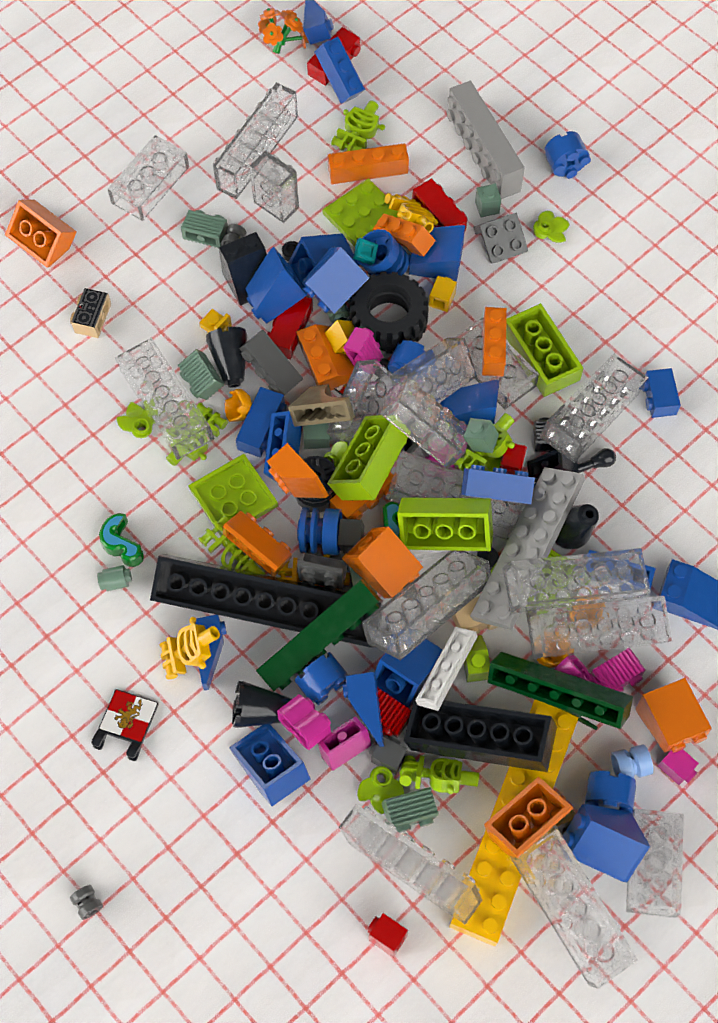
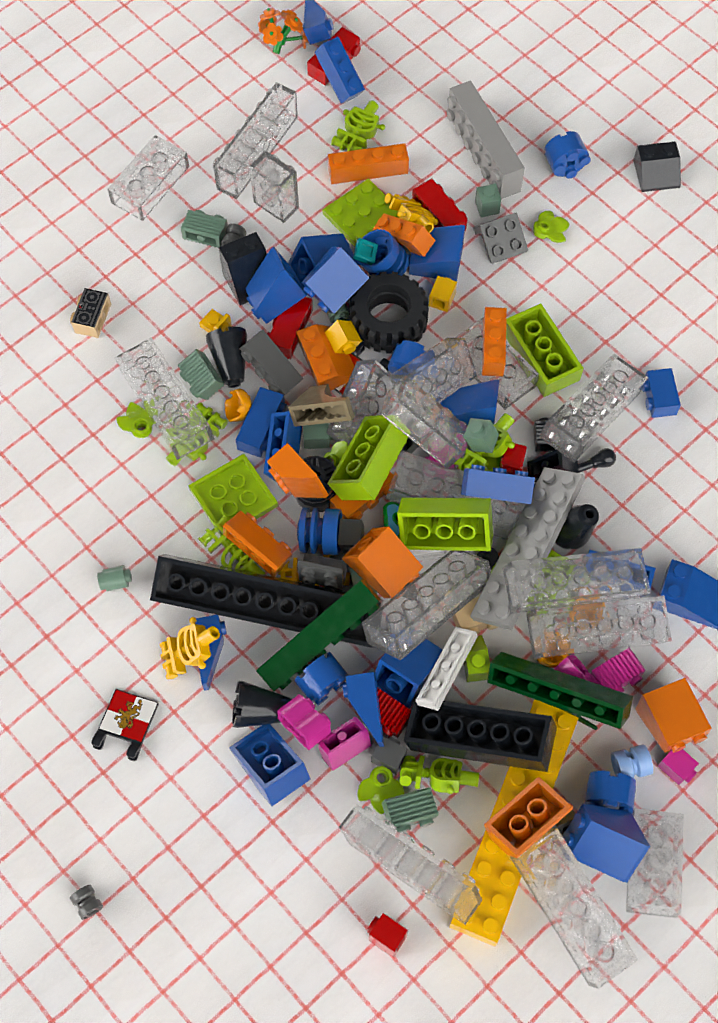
orange slope [5,199,77,267] -> none
green animal [99,513,144,567] -> none
black tile [282,241,298,261] -> none
dark pink brick [343,327,383,375] -> none
none -> slope [633,141,681,192]

